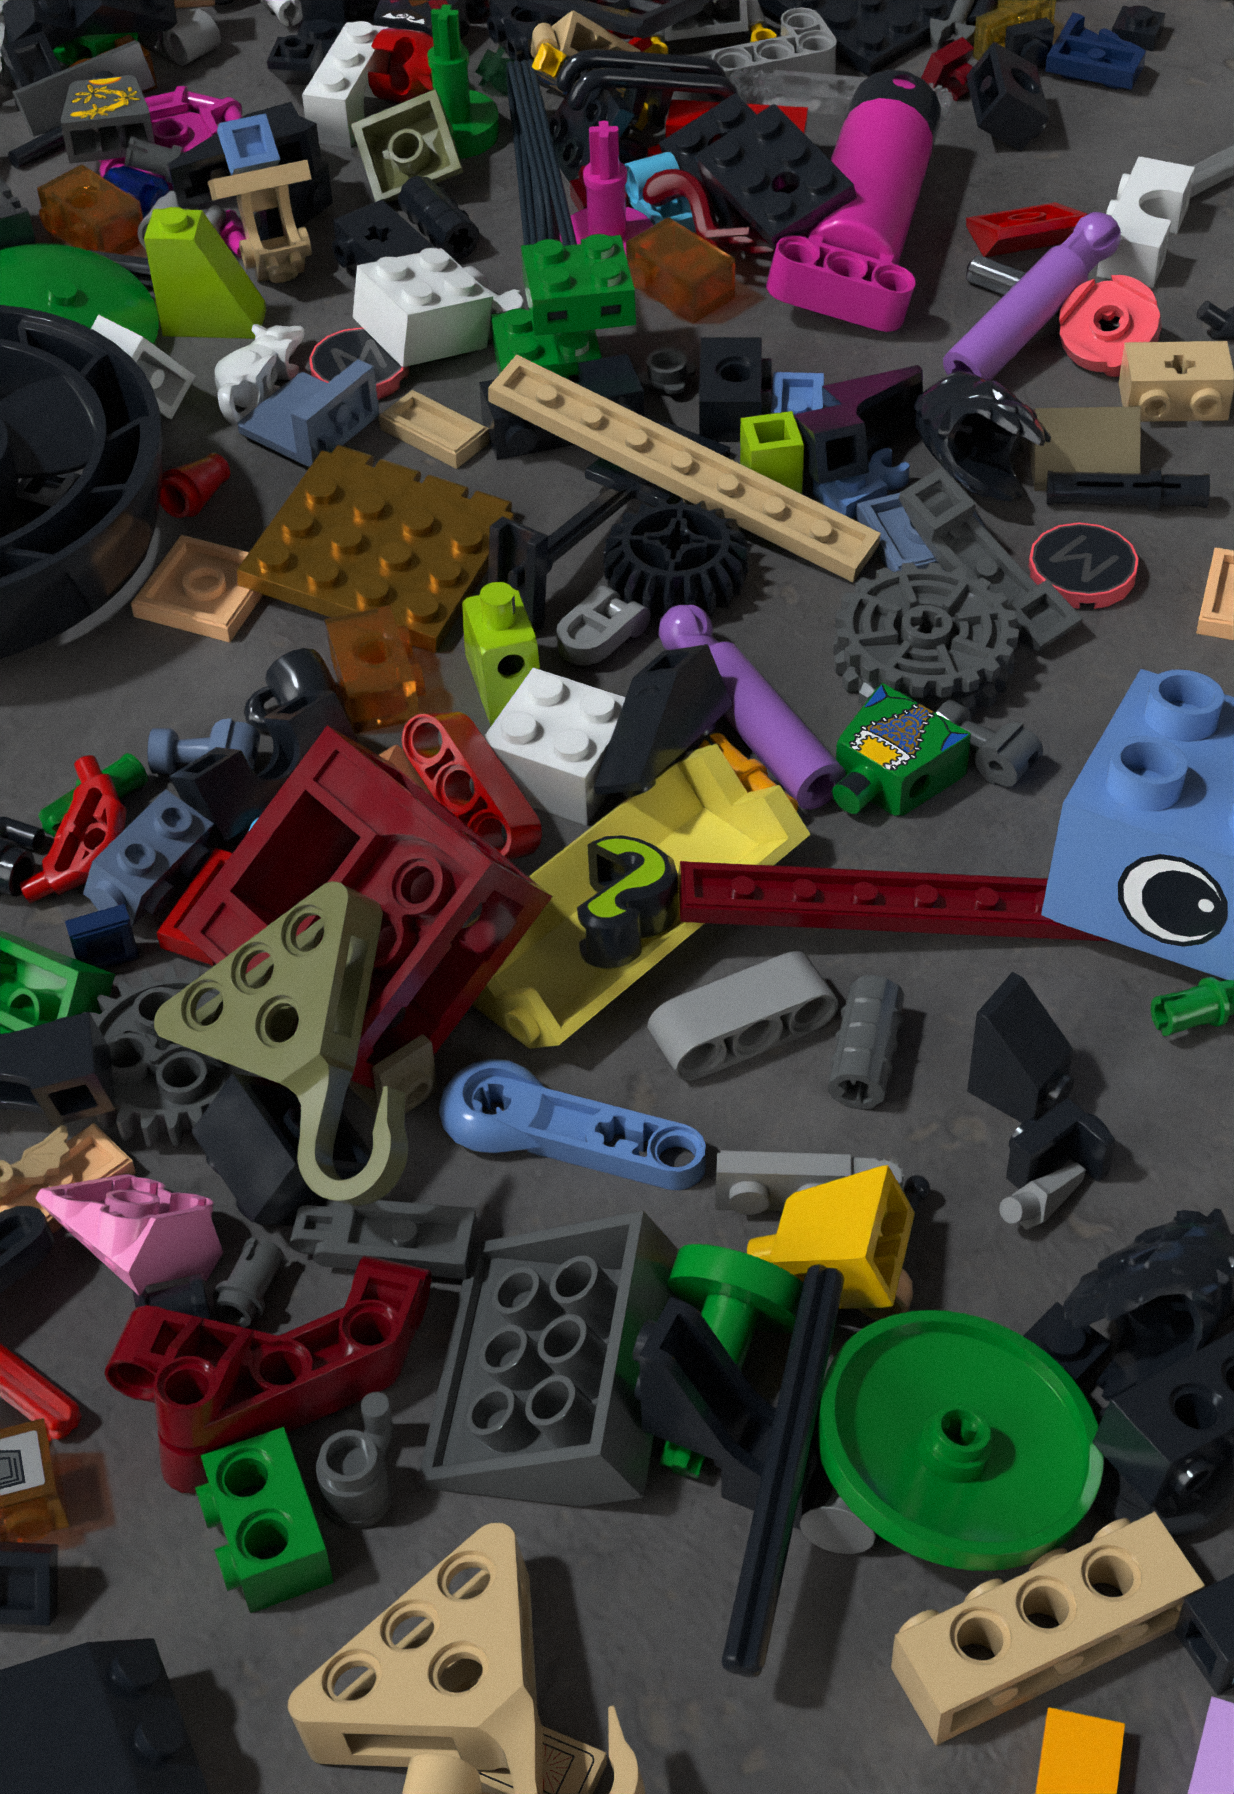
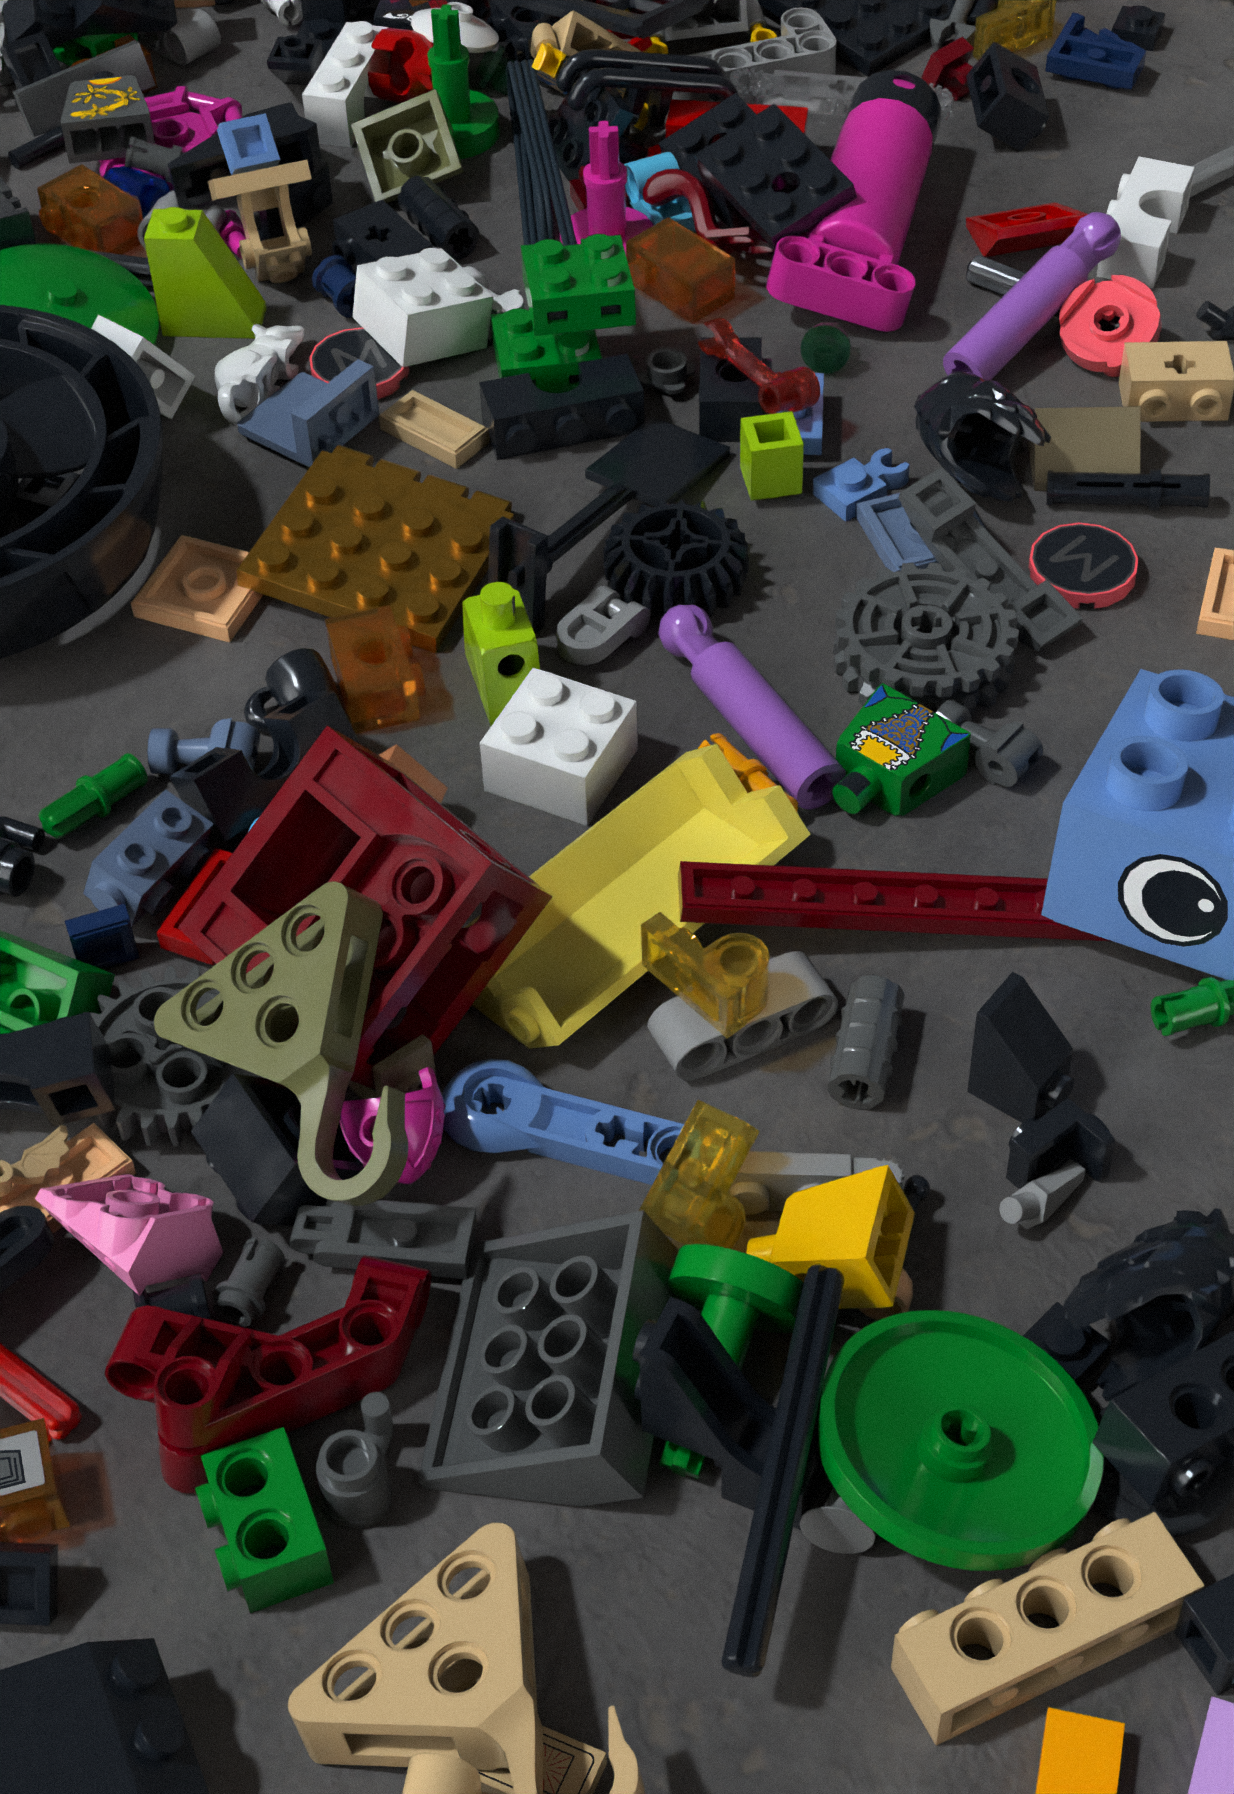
red piece [19,755,127,904] -> none
red cone [160,453,230,518] -> none
red beam [402,711,542,860] -> none
tan plate [488,354,881,582] -> none
black animal [577,835,679,969] -> none
black slope [594,644,733,797] -> none
black arch [794,365,923,484] -> none
black plate [1005,17,1055,69] -> none
none -> dark blue bush [312,255,356,318]
none -> dark pink helmet [339,1067,445,1184]
none -> white dish [411,2,499,53]
none -> clear yellow plate [639,1100,760,1249]
none -> clear yellow plate [641,912,770,1039]
none -> clear red brick [698,318,820,414]
none -> clear green plate [800,321,851,374]

